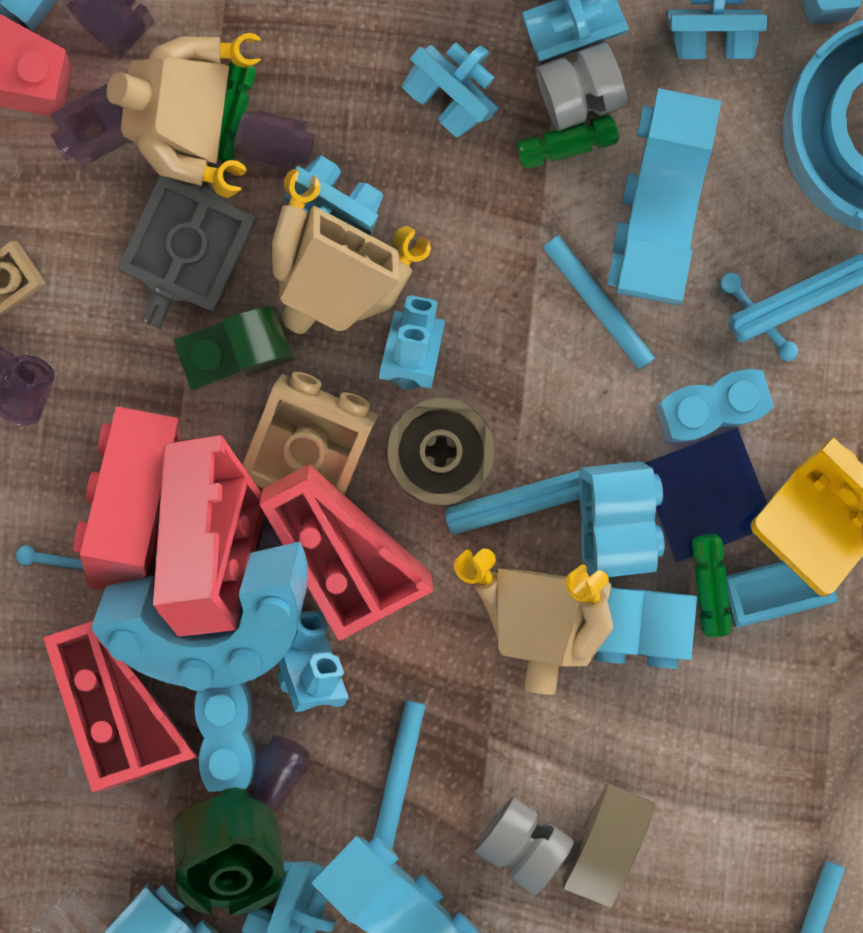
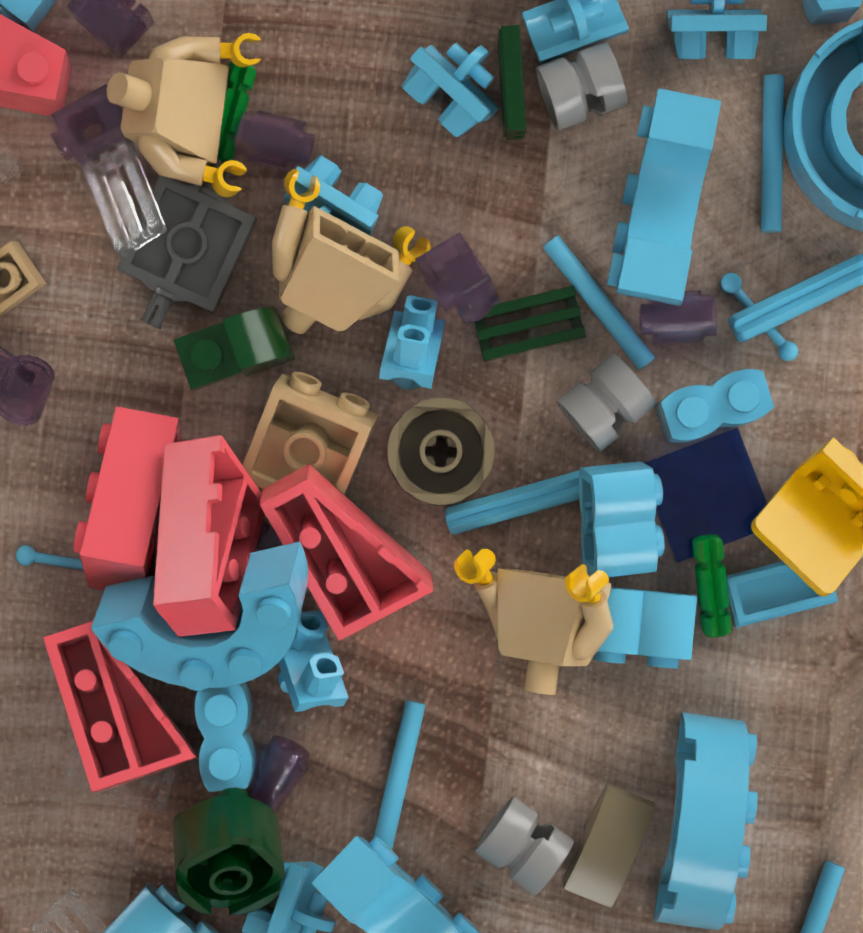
green axle [516,115,619,169] -> none
none -> clear tile [82,140,167,257]
none -> clear purple brick [415,232,500,324]
none -> dark green tile [472,285,586,362]
none -> dark green tile [497,25,526,140]
none -> light grey wheel [556,353,657,453]
none -> clear purple brick [639,290,717,345]
none -> medium azure brick [653,712,758,931]
none -> medium azure bar [761,74,784,233]

